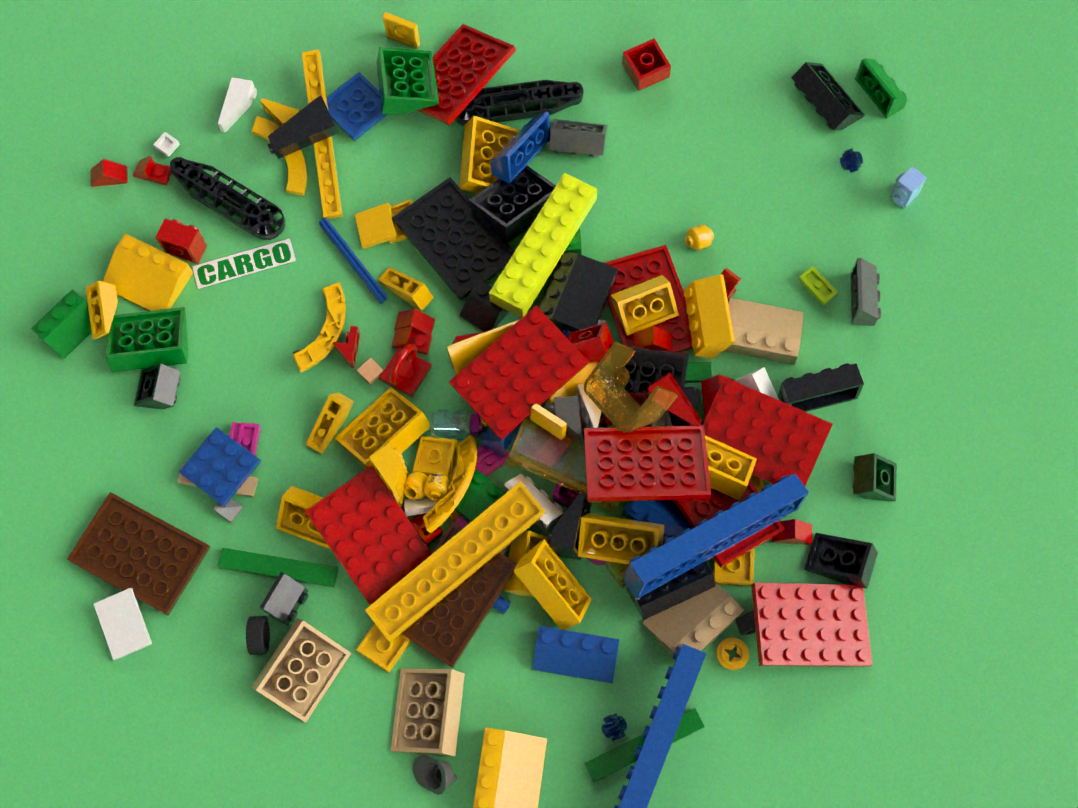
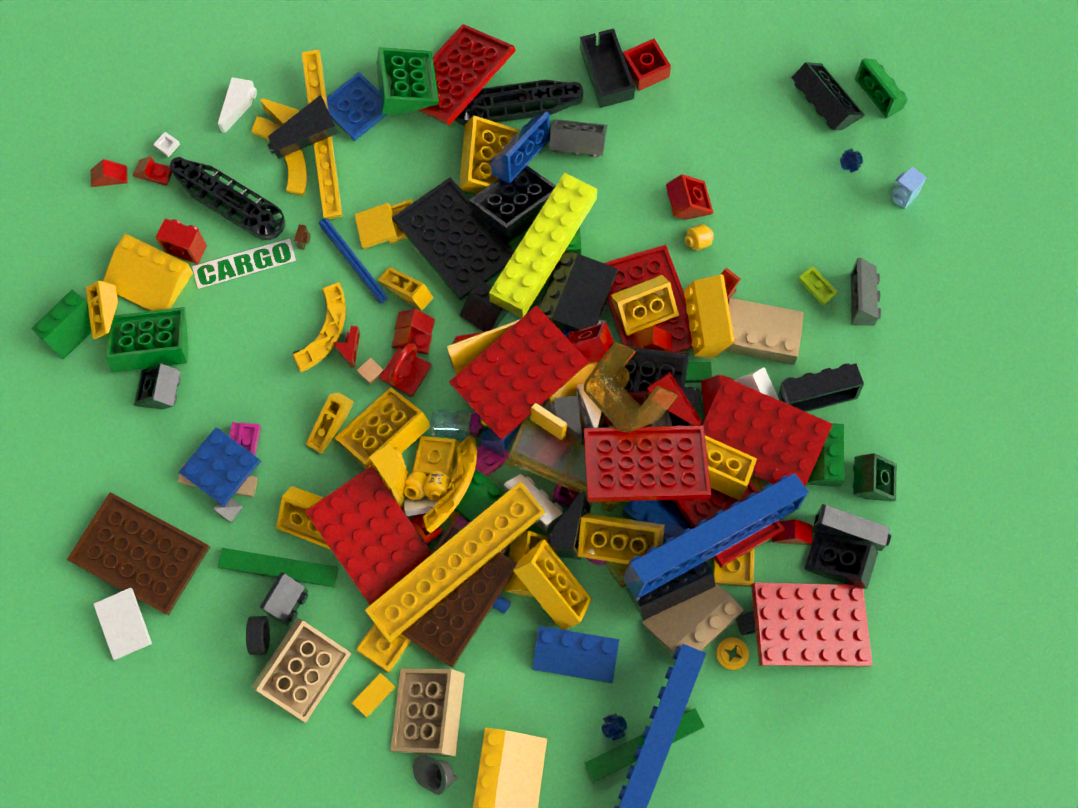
yellow tile [382,12,420,49] -> none
none -> reddish brown plate [294,224,310,250]
none -> yellow tile [352,673,396,717]
none -> black piece [580,28,635,108]
none -> red slope [666,174,714,220]
none -> green slope [806,423,844,487]
none -> slope [812,504,891,551]

